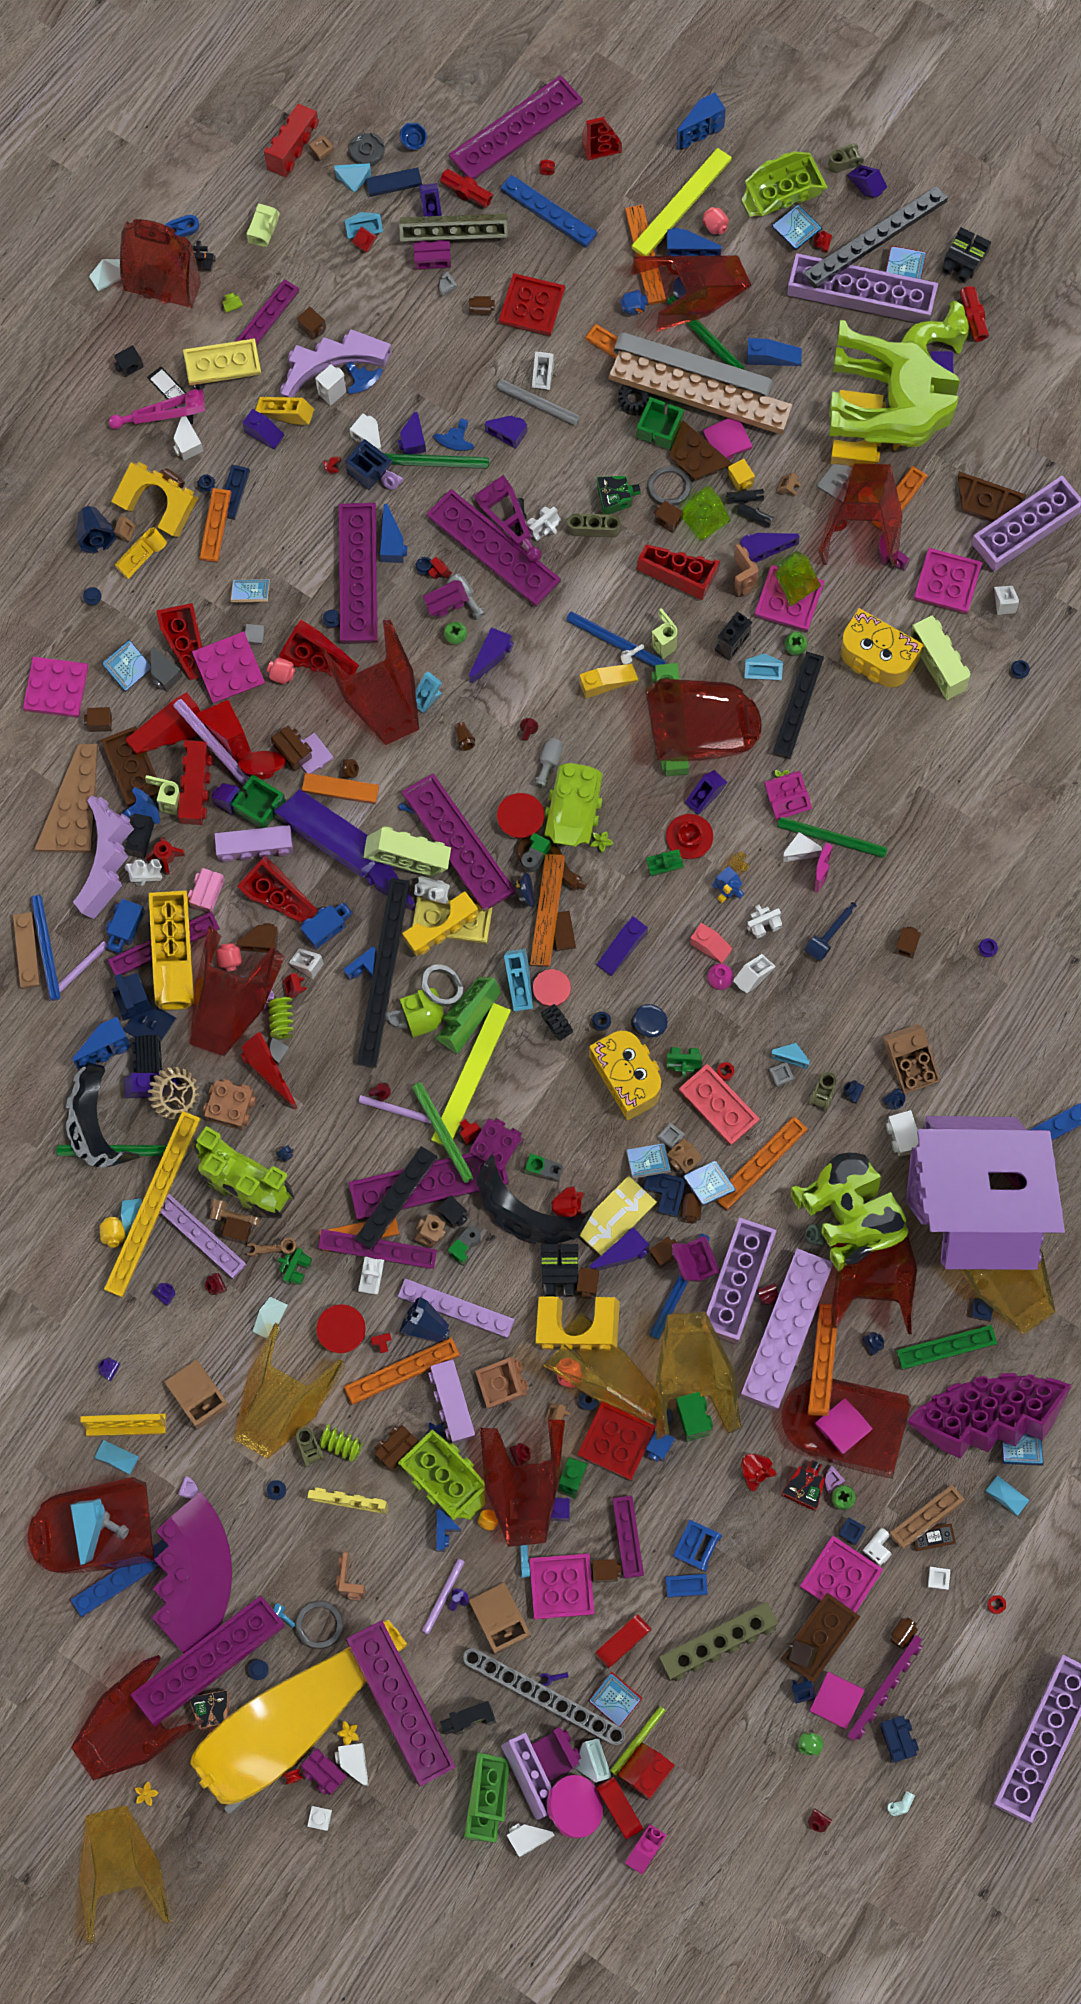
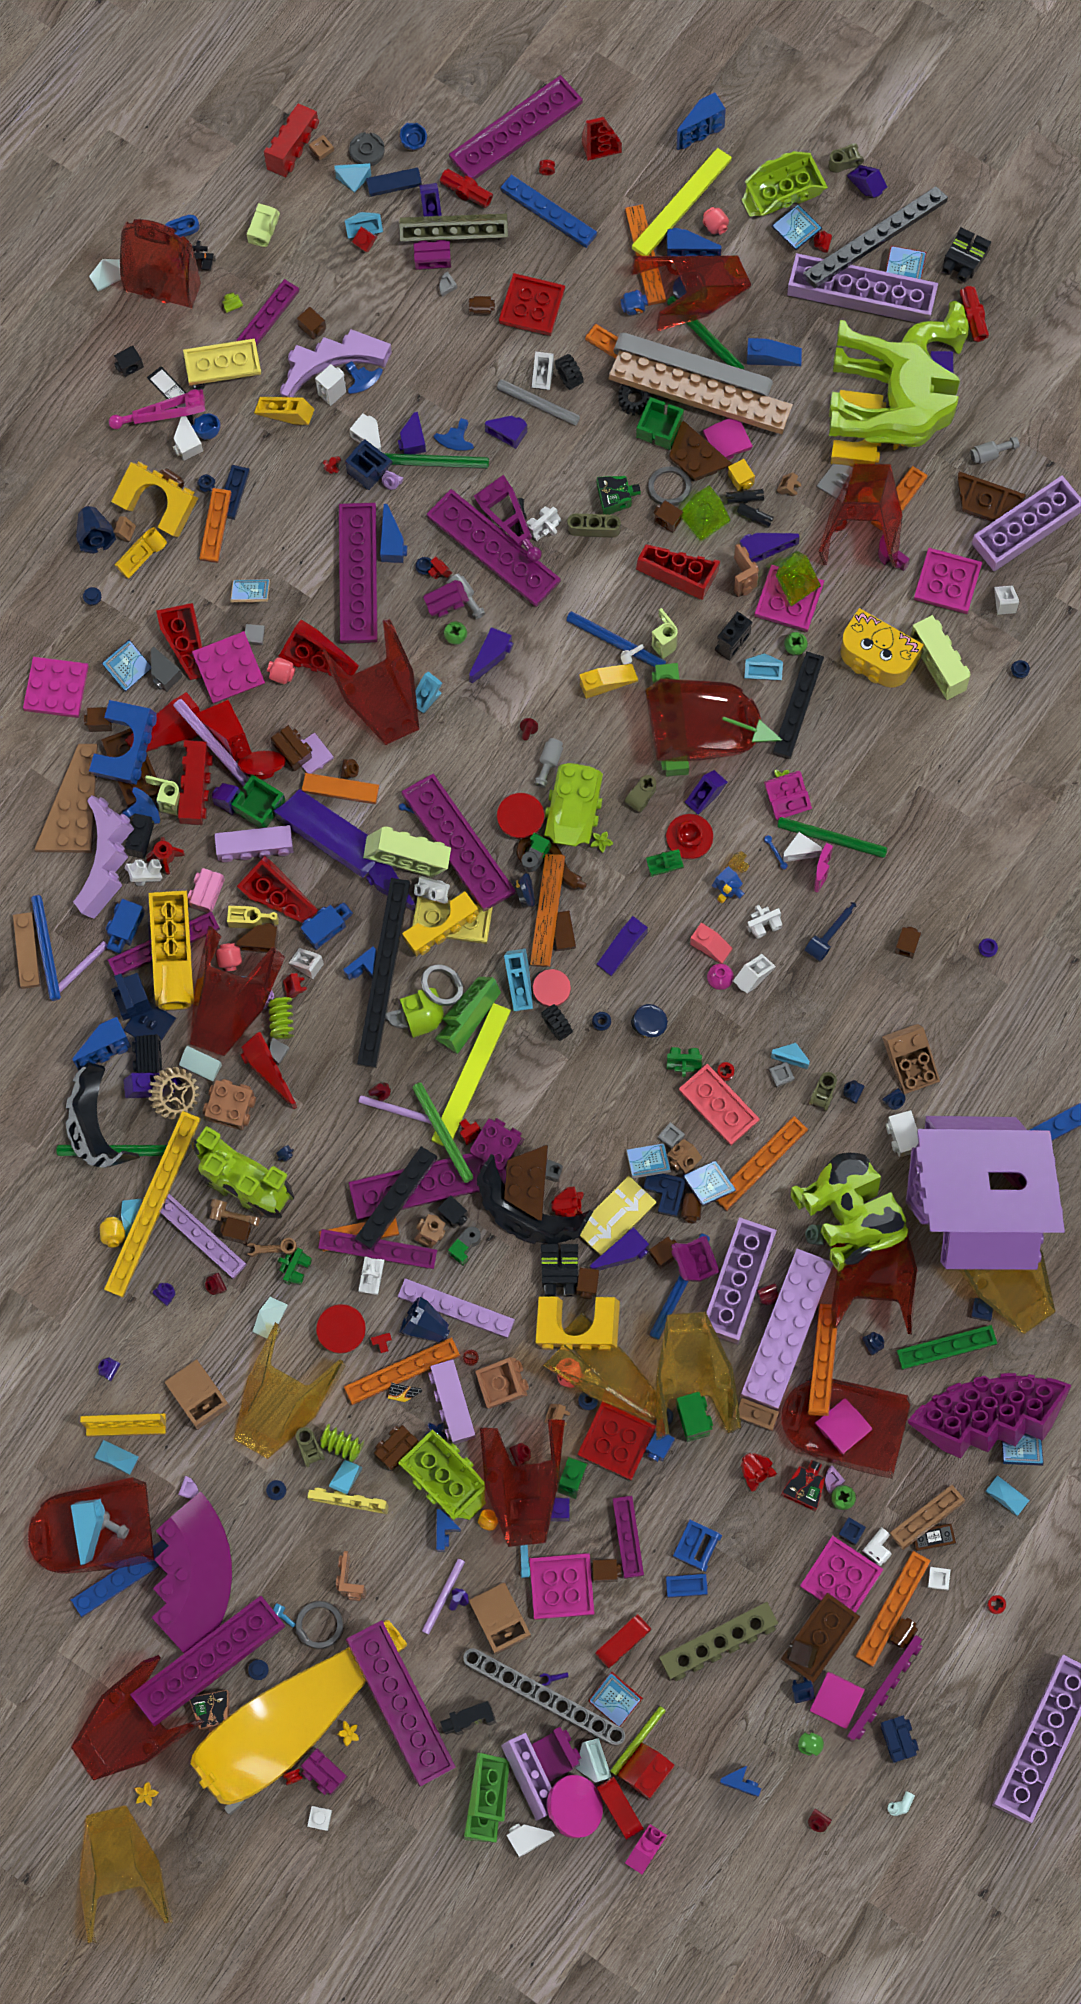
dark purple slope [242,408,285,450] -> none
dark blue plate [322,610,340,628] -> none
white slope [335,1743,369,1786] -> none
reddish brown cone [454,722,475,751] -> none
yellow brick [589,1031,661,1121] -> none
none -> blue arch [89,700,157,785]
none -> light aqua slope [179,1046,222,1082]
none -> blue hair [192,413,221,440]
none -> light yellow piece [227,906,279,929]
none -> medium azure slope [329,1460,363,1494]
none -> sticker [388,1382,422,1402]
none -> clear red hinge [463,1349,479,1366]
none -> reddish brown wing [504,1145,548,1220]
none -> black tyre [555,354,584,390]
none -> olive piece [625,775,656,813]
none -> blue slope [720,1766,761,1797]
none -> piece [722,717,782,742]
none -> medium nougat plate [735,1398,779,1431]
none -> blue hinge [764,835,788,869]
none -> orange tile [855,1551,931,1667]
none -> light grey piece [970,437,1020,464]

